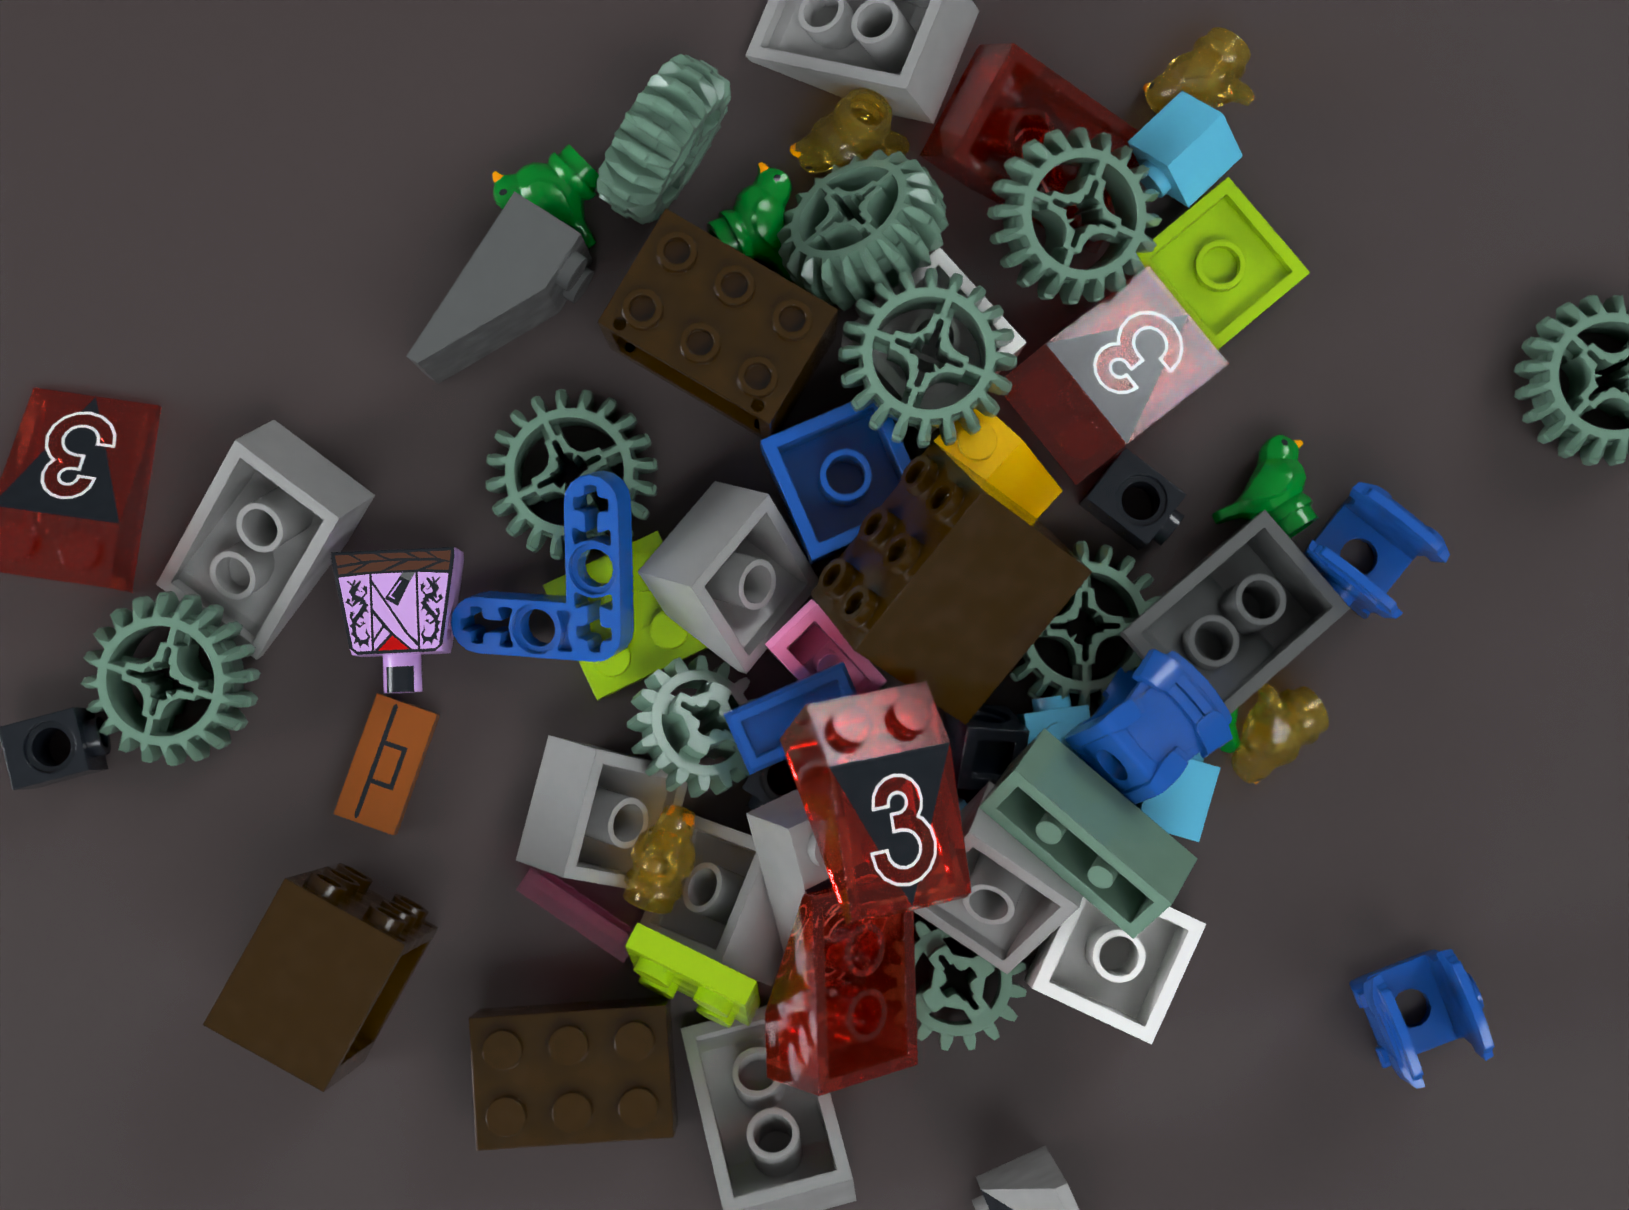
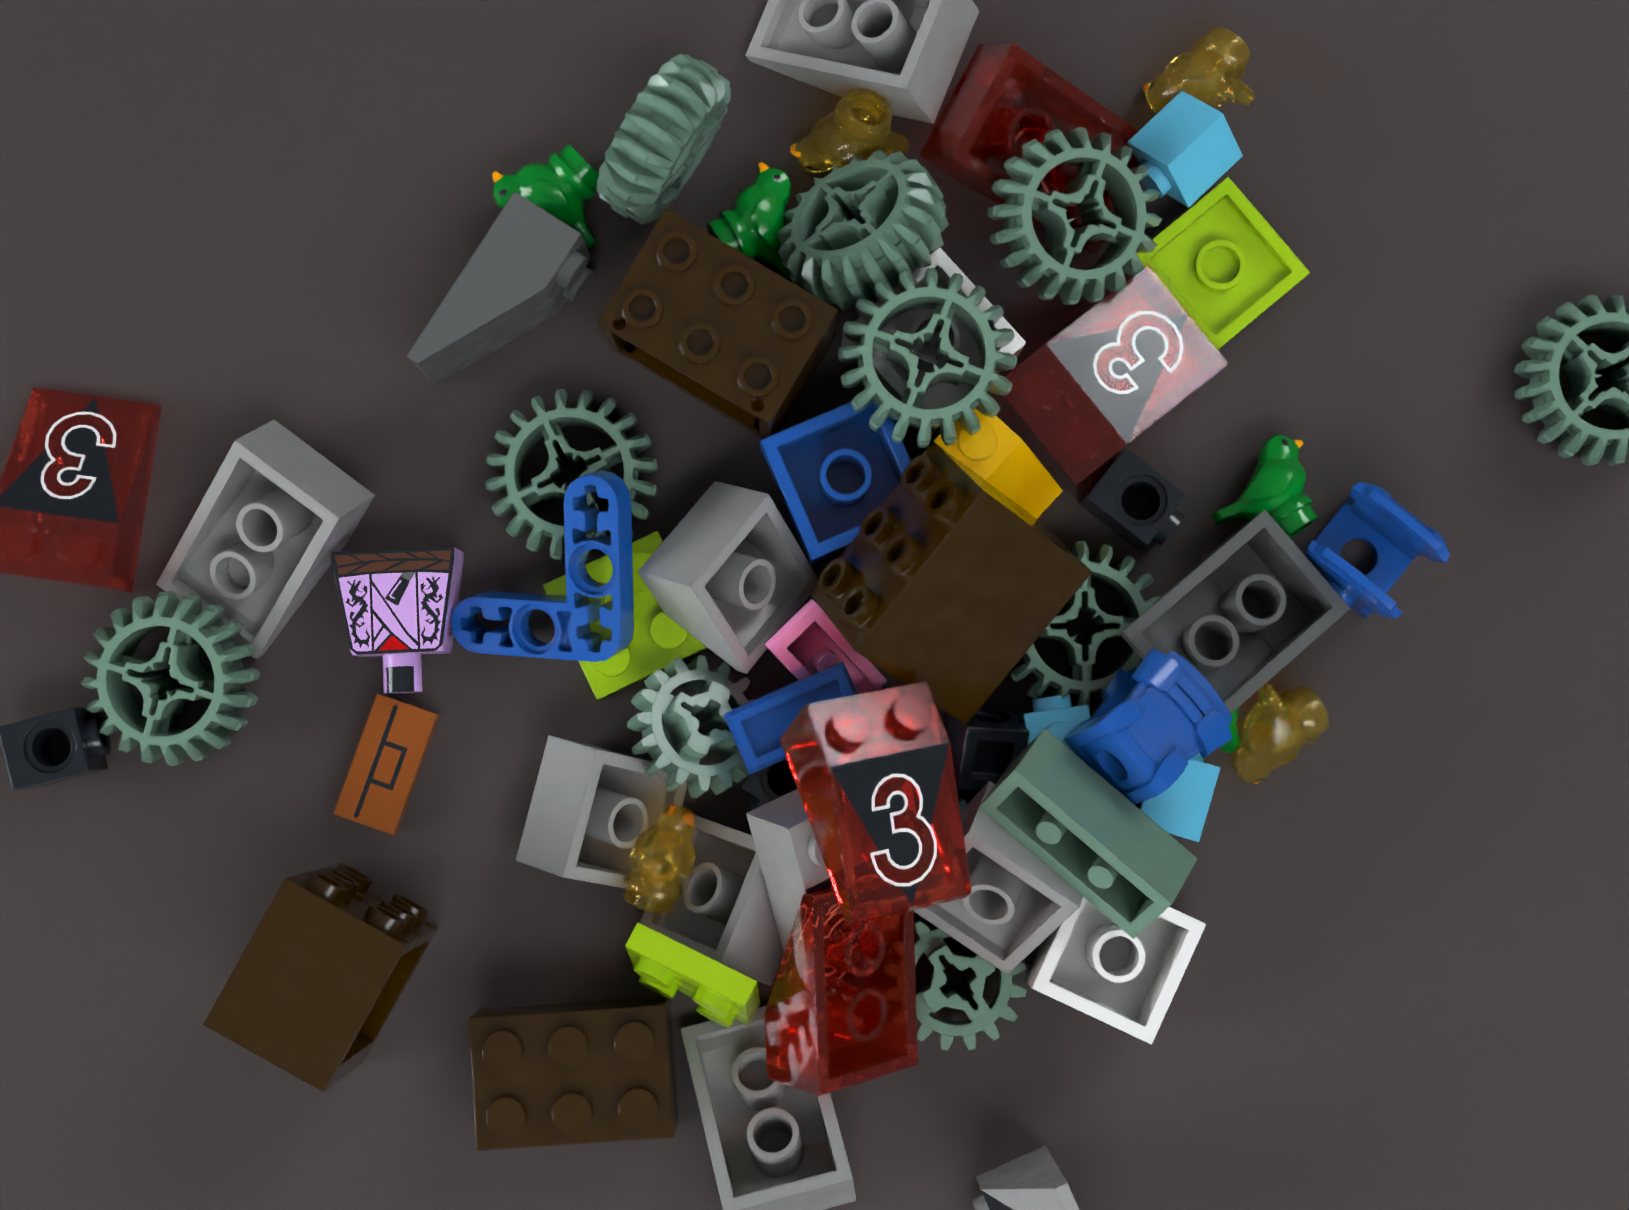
clear pink tile [516,867,634,963] -> none
blue piece [1349,949,1495,1089] -> none

